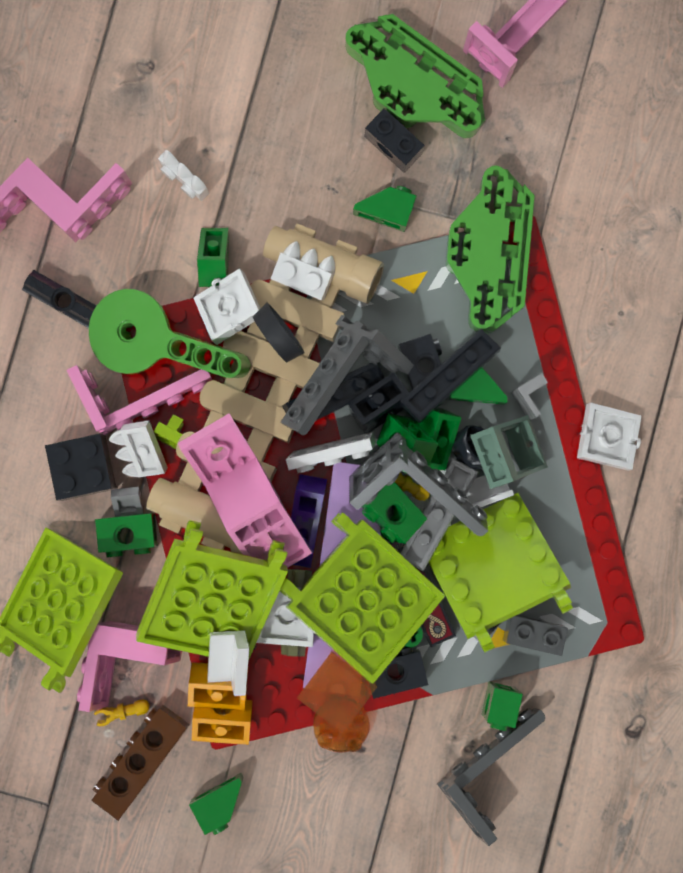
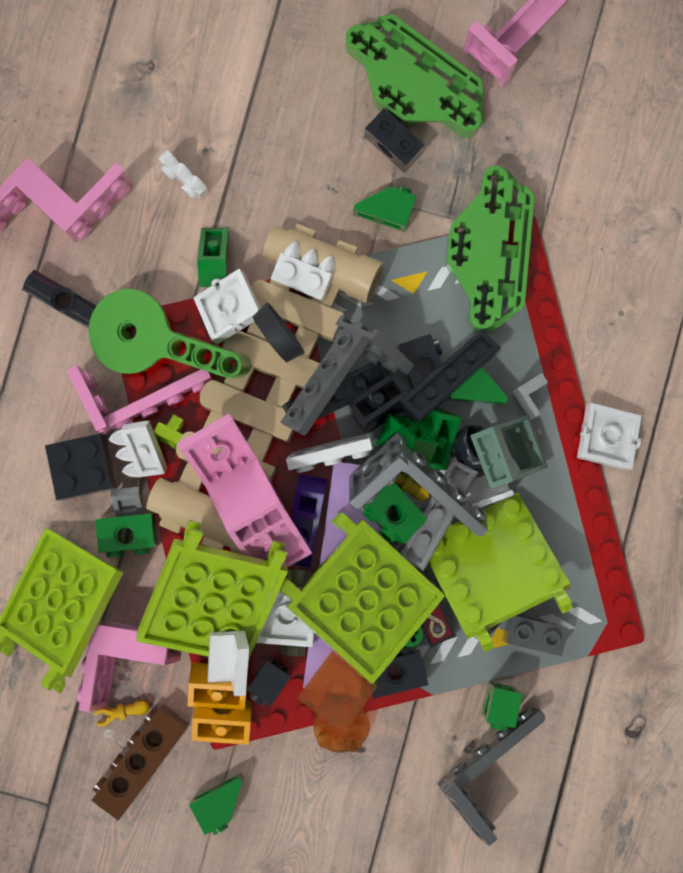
none -> black brick [247,656,293,706]

